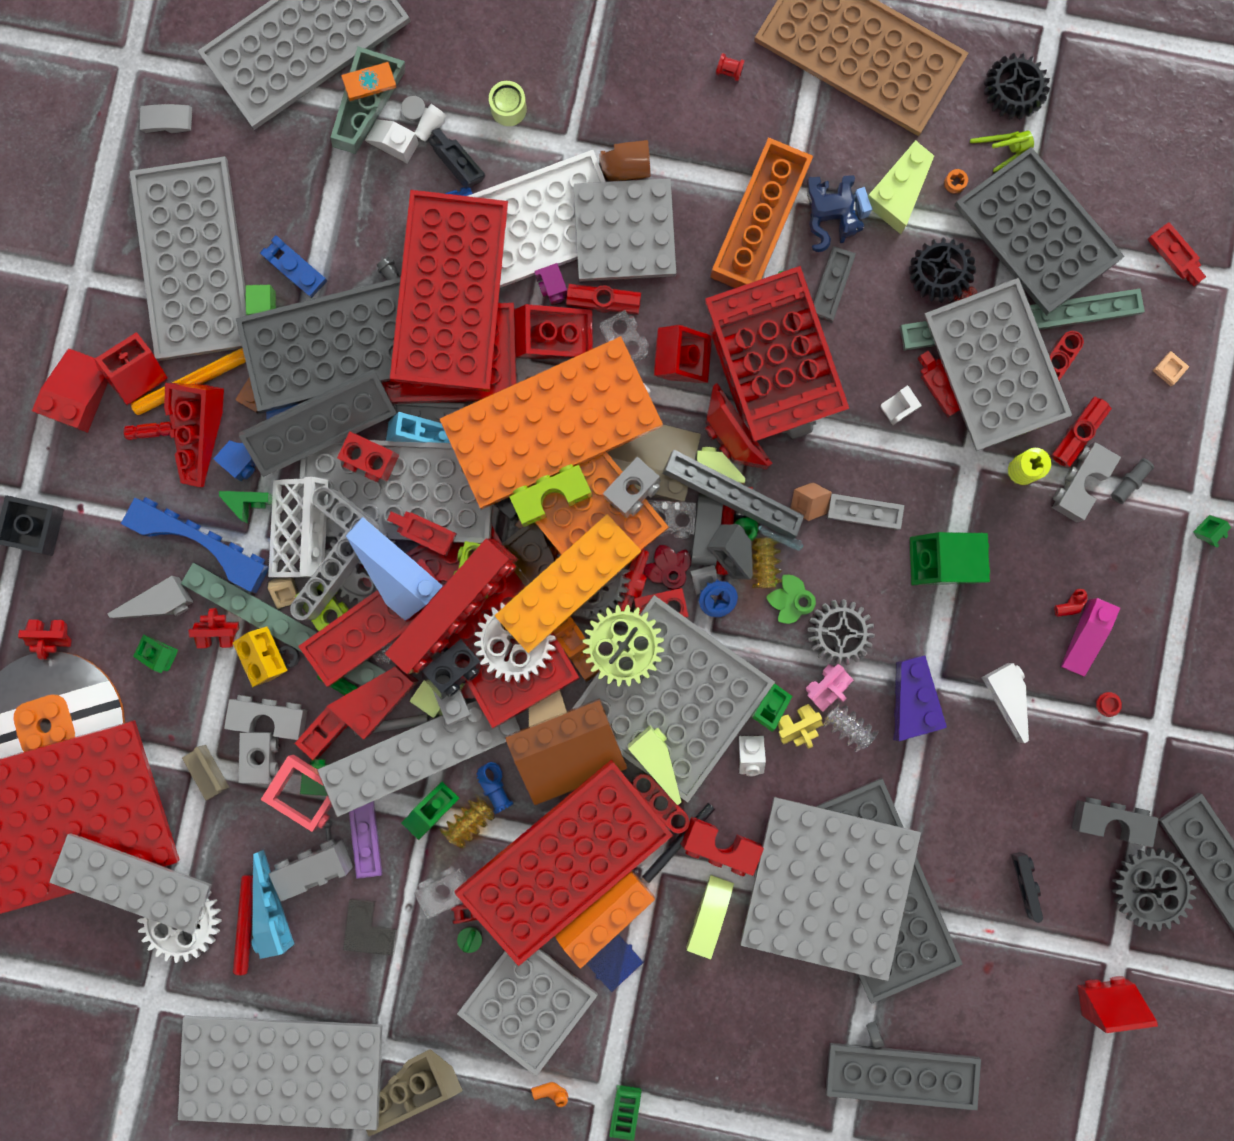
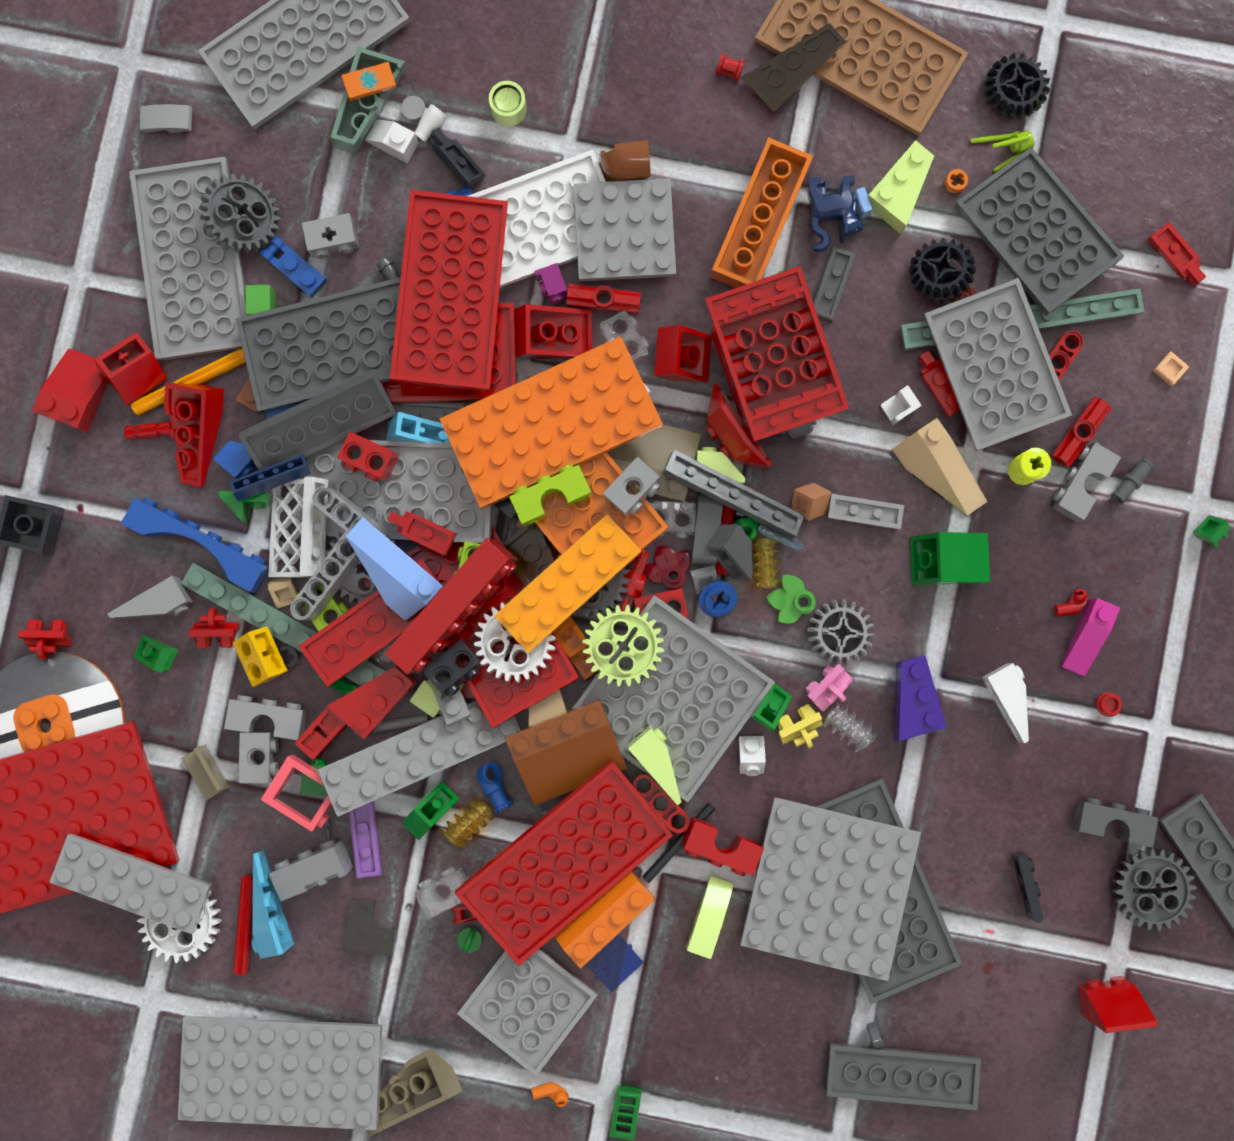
none -> dark grey gear [199,173,280,253]
none -> dark blue piece [229,454,311,501]
none -> light grey brick [302,213,359,259]
none -> dark brown wing [742,23,846,113]
none -> tan wedge [891,418,987,516]

